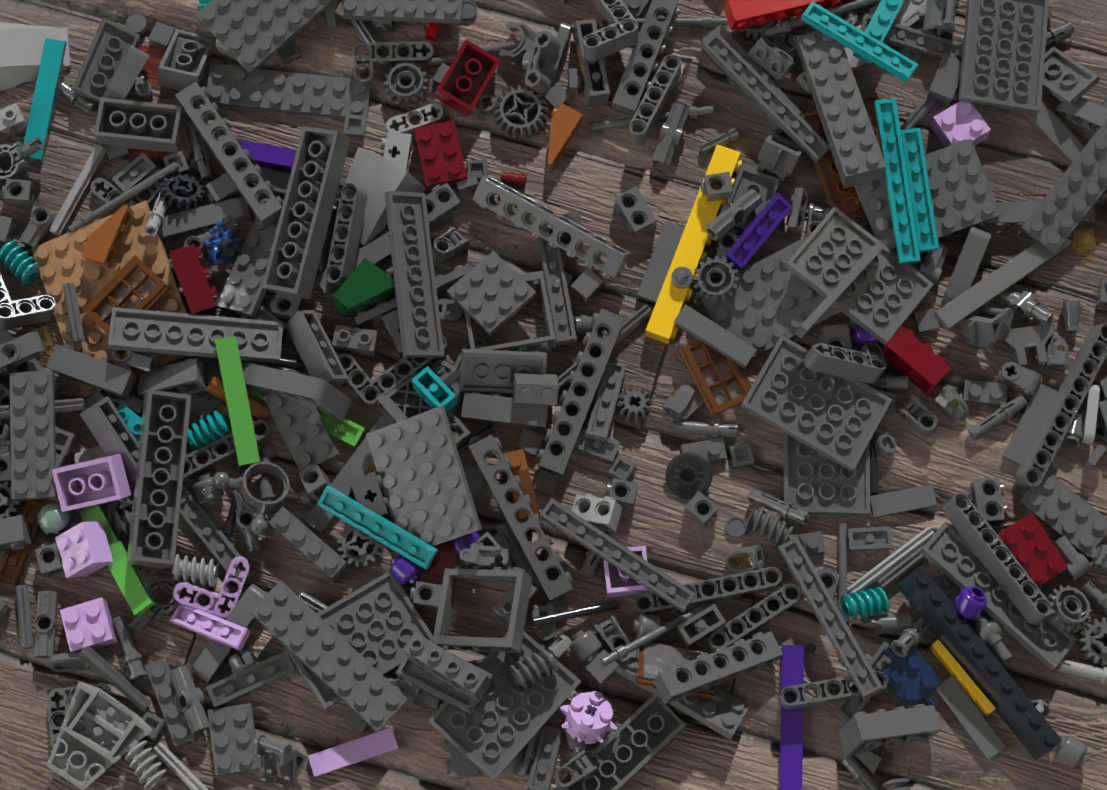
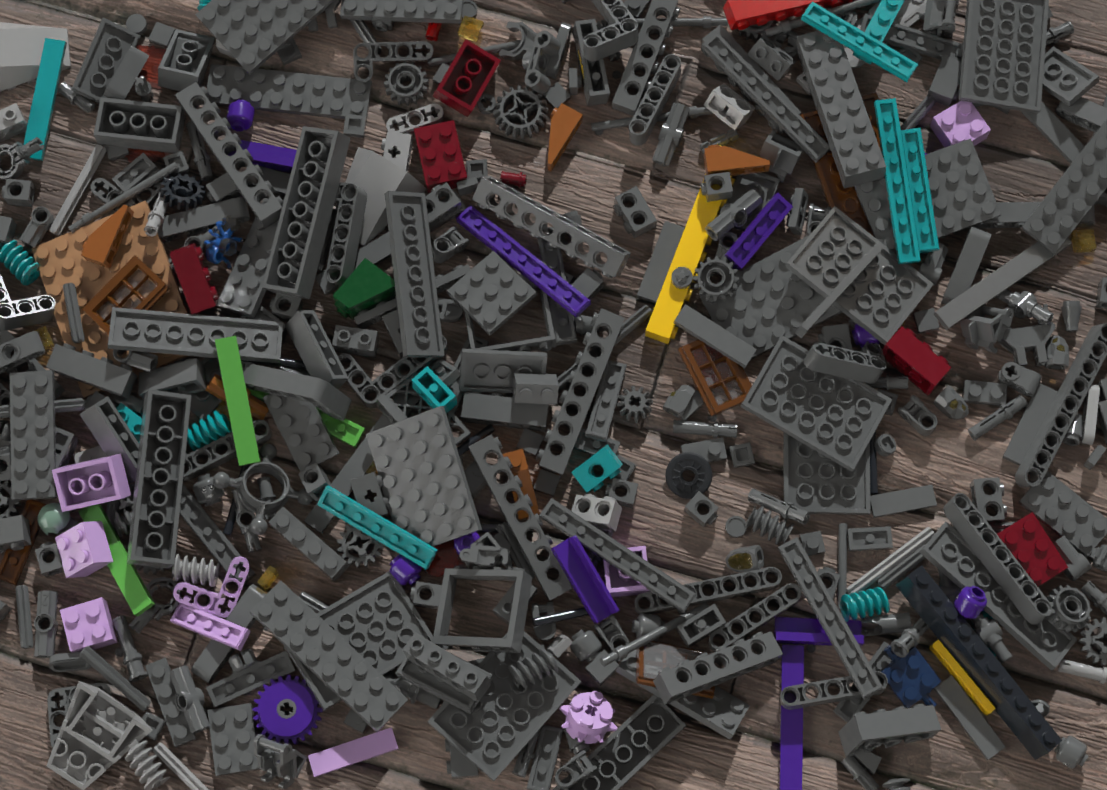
none -> dark purple head [226,100,255,132]
none -> dark purple gear [253,675,323,745]
none -> clear yellow tile [257,565,279,590]
none -> dark purple tile [456,205,591,318]
none -> clear yellow plate [458,15,484,42]
none -> dark purple panel [551,535,619,624]
none -> teal brick [571,444,623,492]
none -> dark orange slope [703,144,770,176]
none -> light grey brick [704,83,755,130]
none -> dark purple panel [774,617,864,647]

